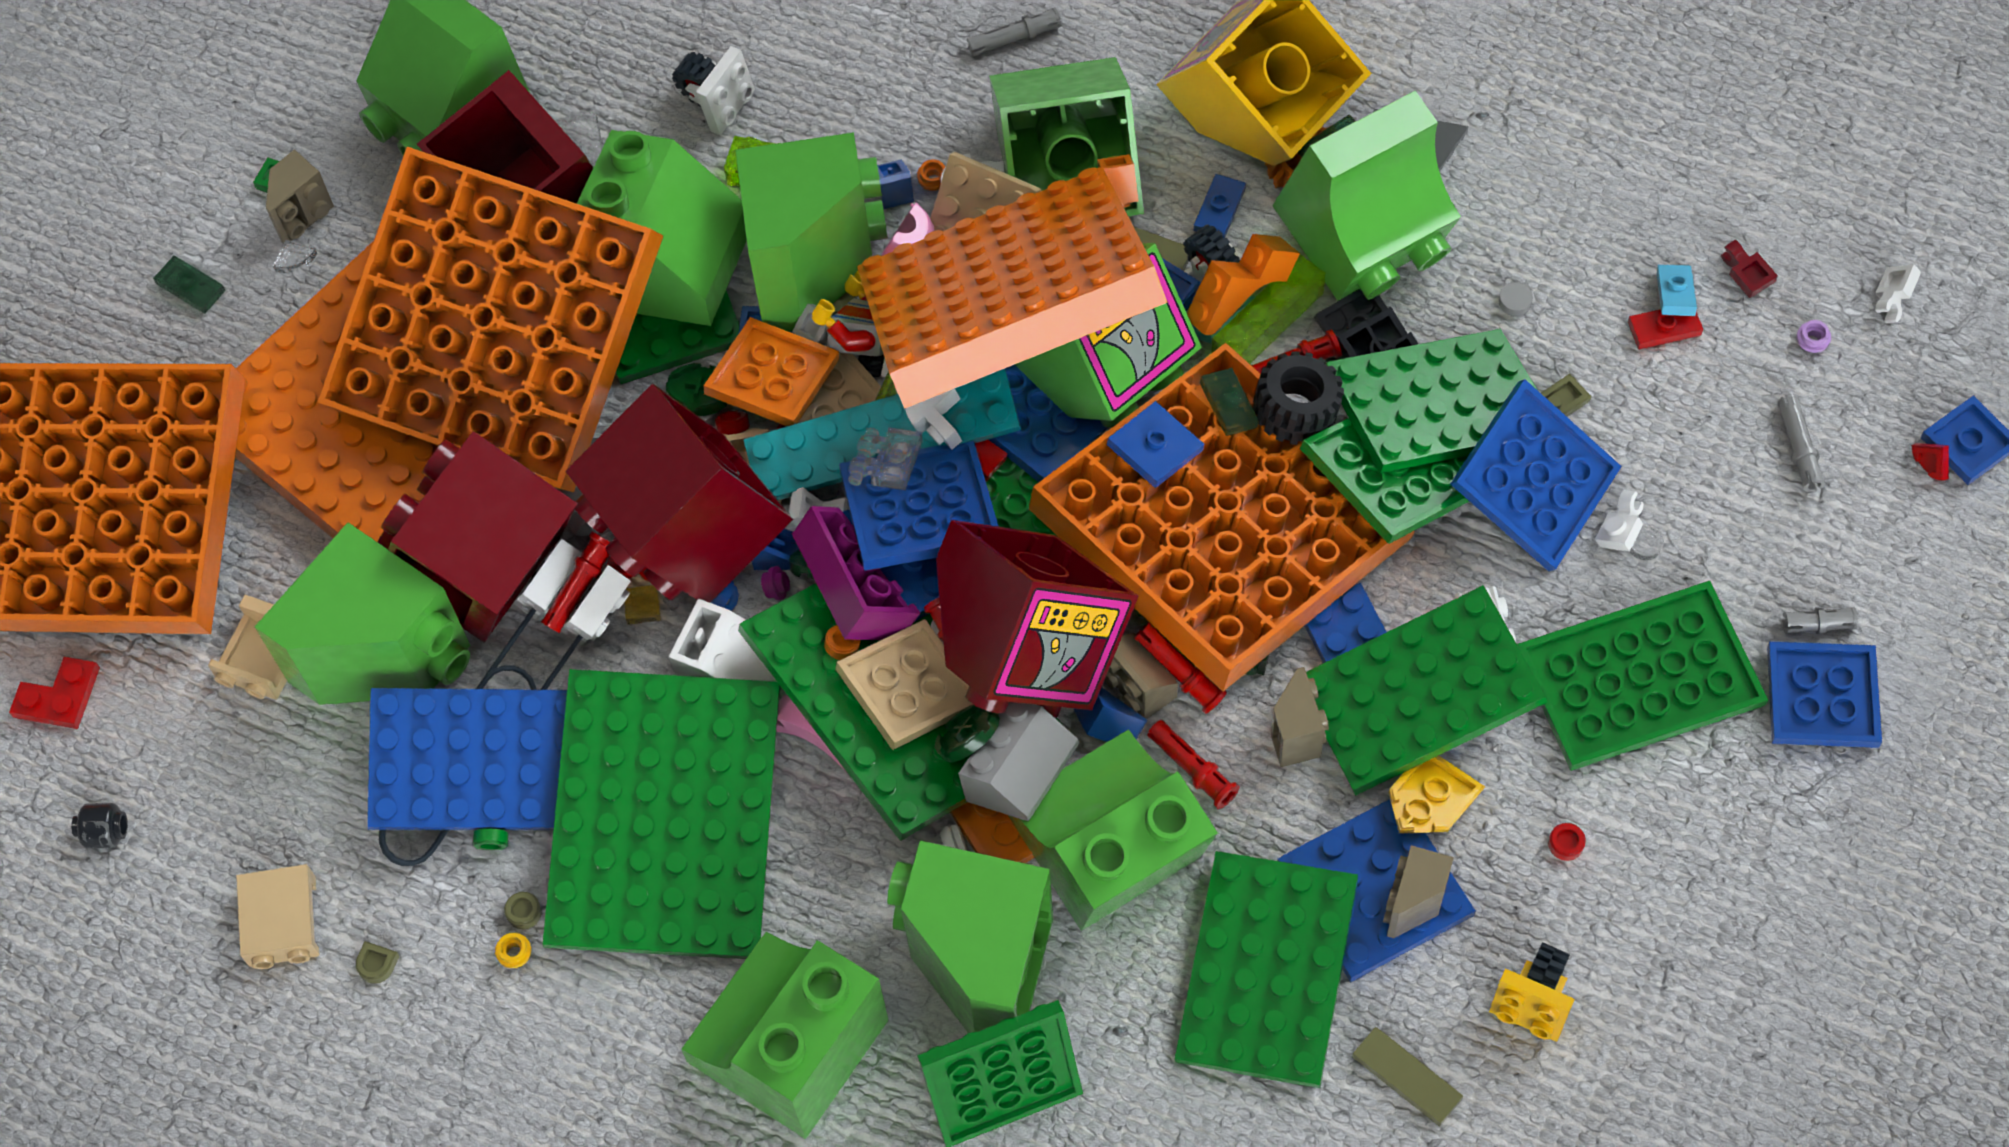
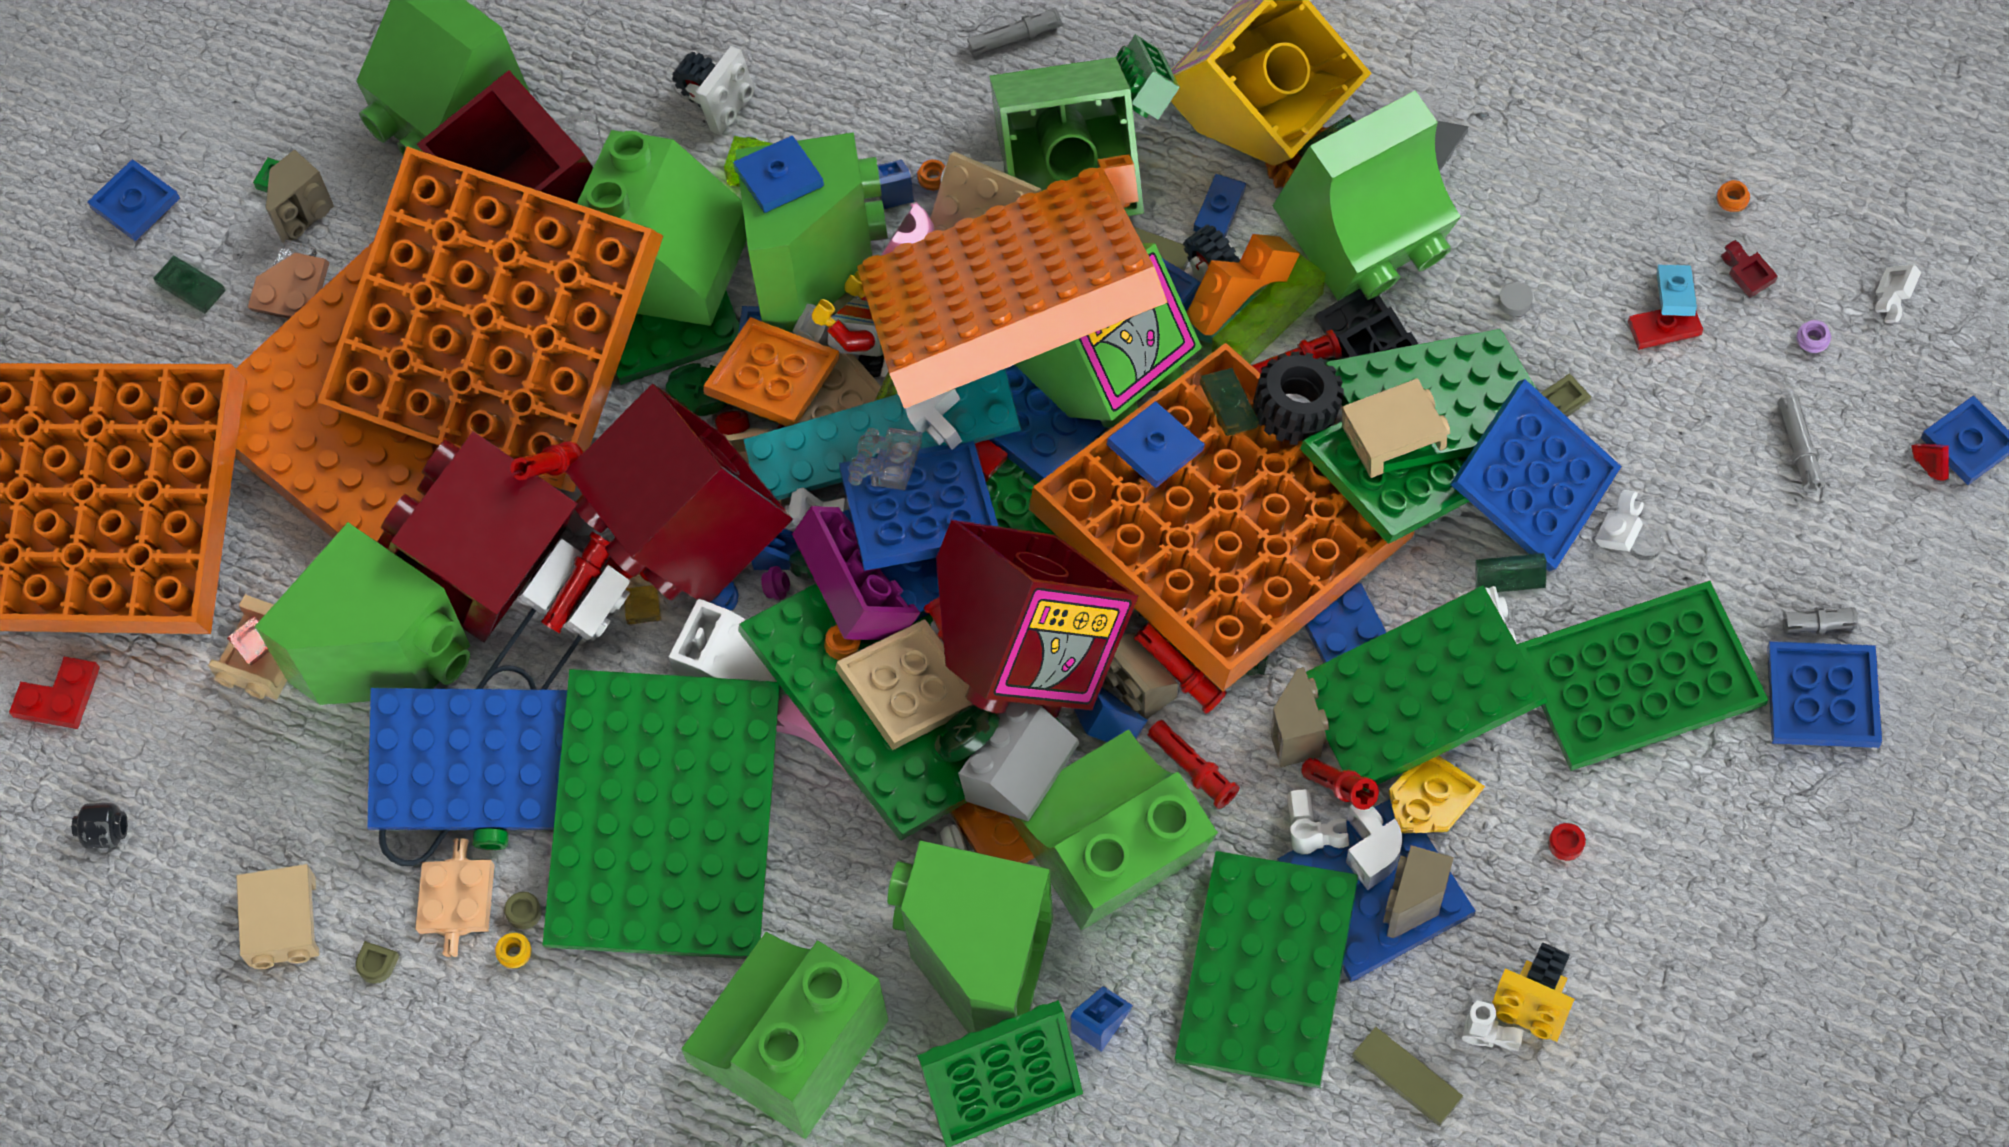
none -> blue plate [87,159,180,241]
none -> clear red tile [227,616,270,666]
none -> nougat plate [248,253,330,319]
none -> light nougat plate [415,838,495,957]
none -> red pin [510,441,583,480]
none -> blue plate [733,135,824,213]
none -> blue slope [1070,986,1133,1052]
none -> green brick [1116,34,1180,120]
none -> white bar [1287,789,1349,854]
none -> red pin [1301,758,1379,810]
none -> tan panel [1342,378,1450,478]
none -> white brick [1346,805,1402,890]
none -> white bar [1462,1000,1524,1051]
none -> clear green plate [1475,553,1547,593]
none -> orange plate [1716,180,1750,212]

